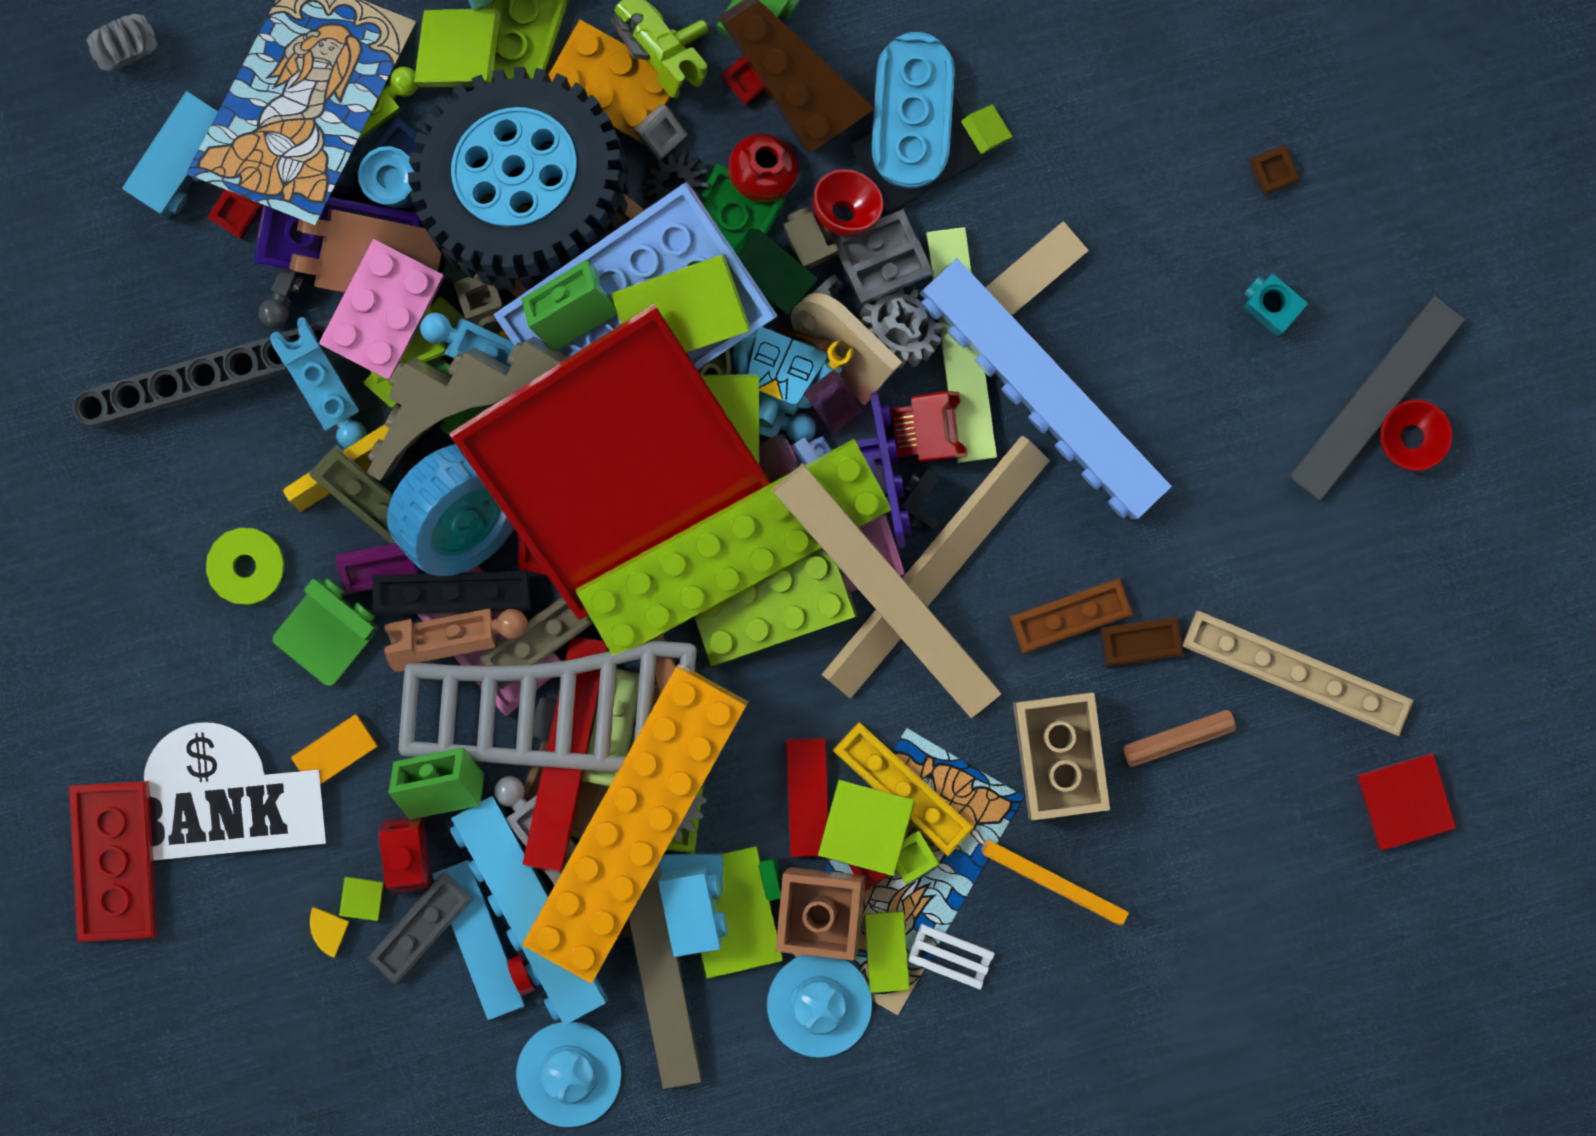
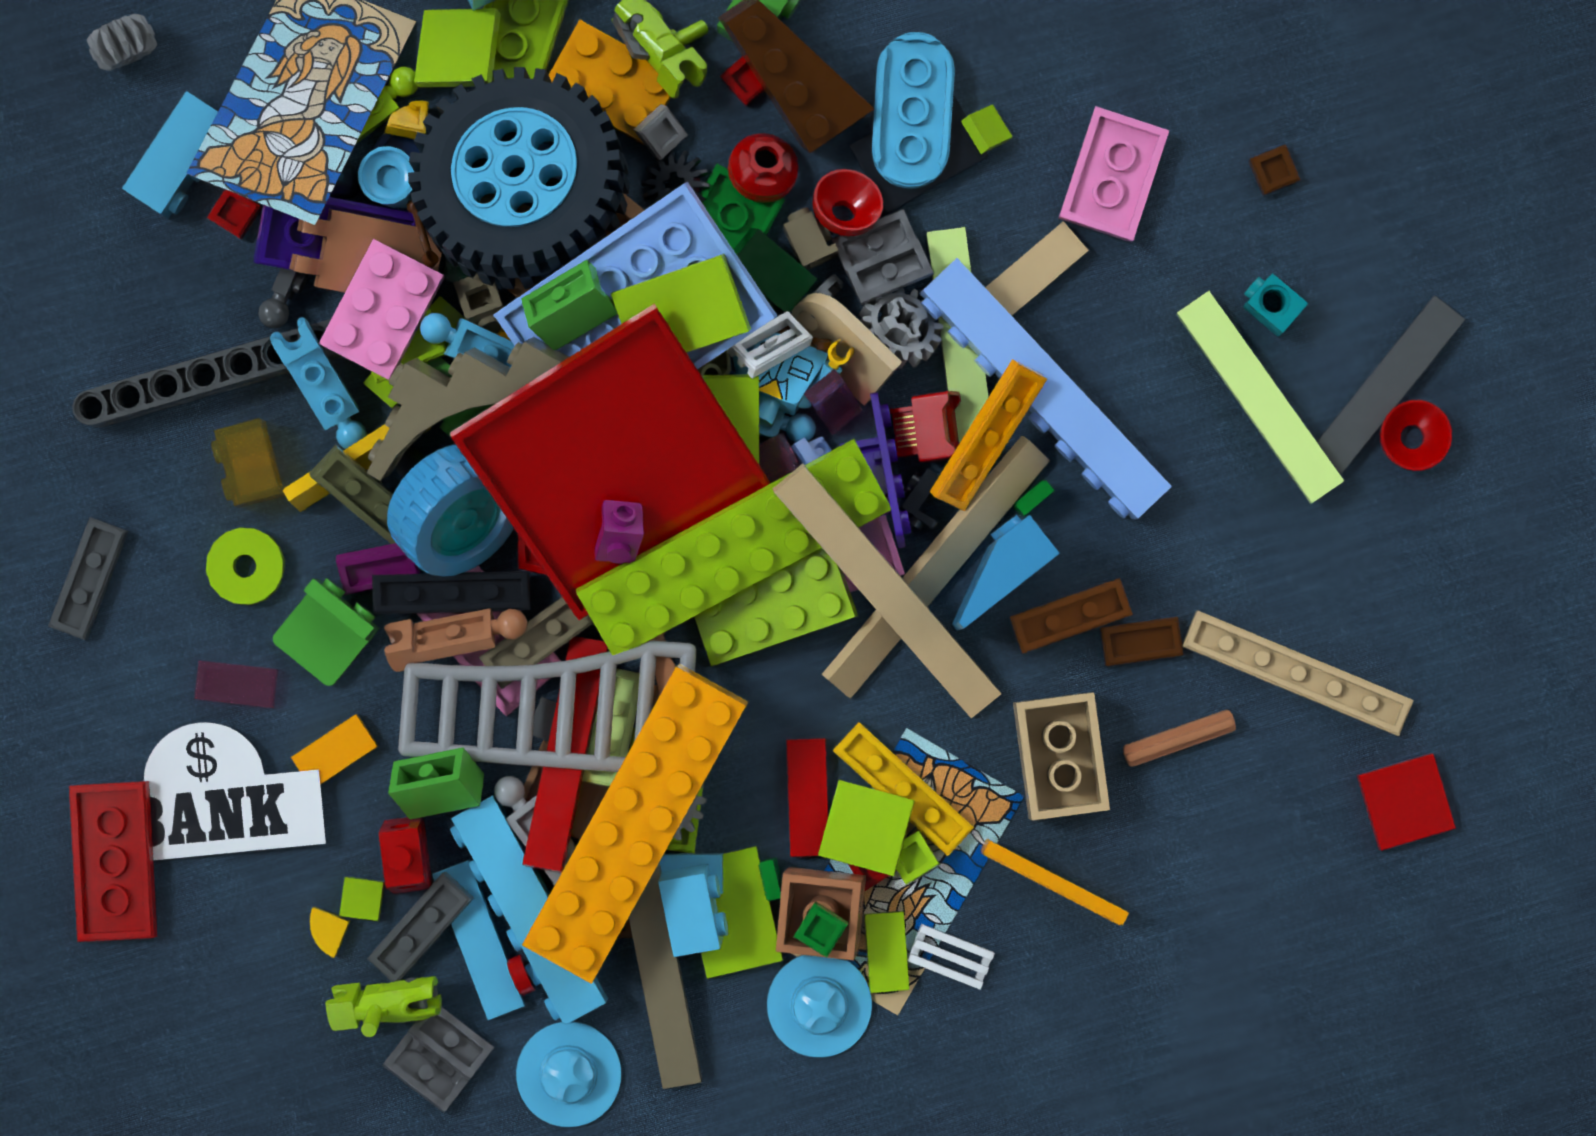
none -> dark grey tile [48,517,129,640]
none -> clear pink tile [194,660,278,708]
none -> clear yellow brick [211,418,285,508]
none -> lime piece [325,976,442,1037]
none -> flat silver slope [382,1007,494,1113]
none -> yellow tile [385,101,429,139]
none -> reddish brown hinge [406,199,439,268]
none -> magenta bracket [595,500,644,563]
none -> white tile [727,311,813,379]
none -> green tile [793,901,849,958]
none -> light orange tile [929,359,1047,511]
none -> dark azure slope [951,515,1060,631]
none -> green tile [1013,480,1055,517]
none -> bright pink plate [1058,106,1169,243]
none -> yellowish green tile [1176,291,1344,504]

